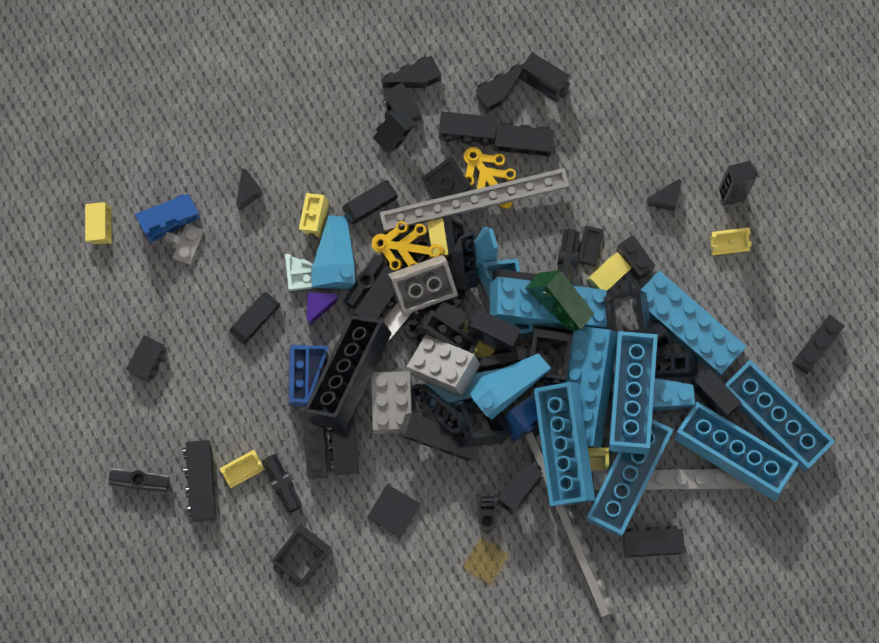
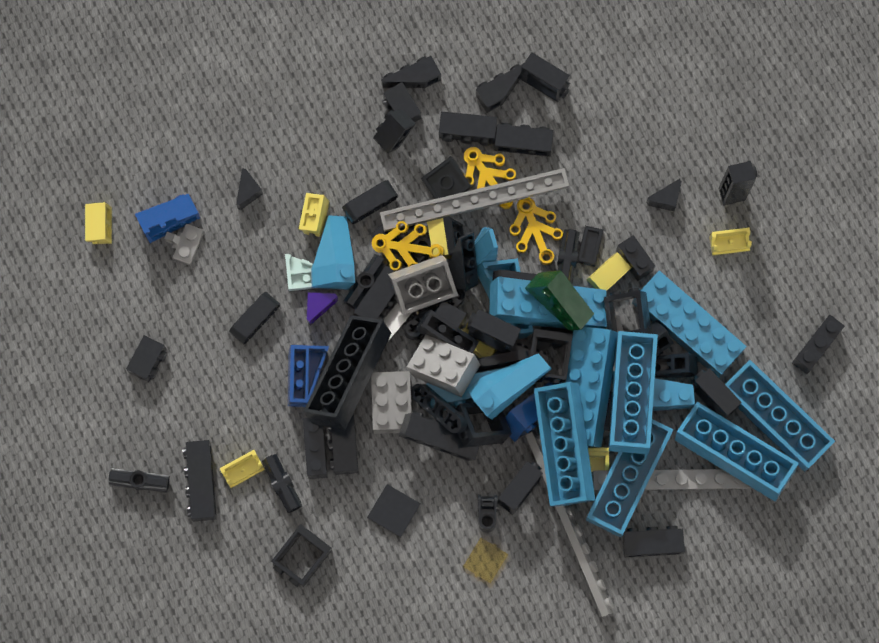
none -> yellow plant [509,197,563,265]

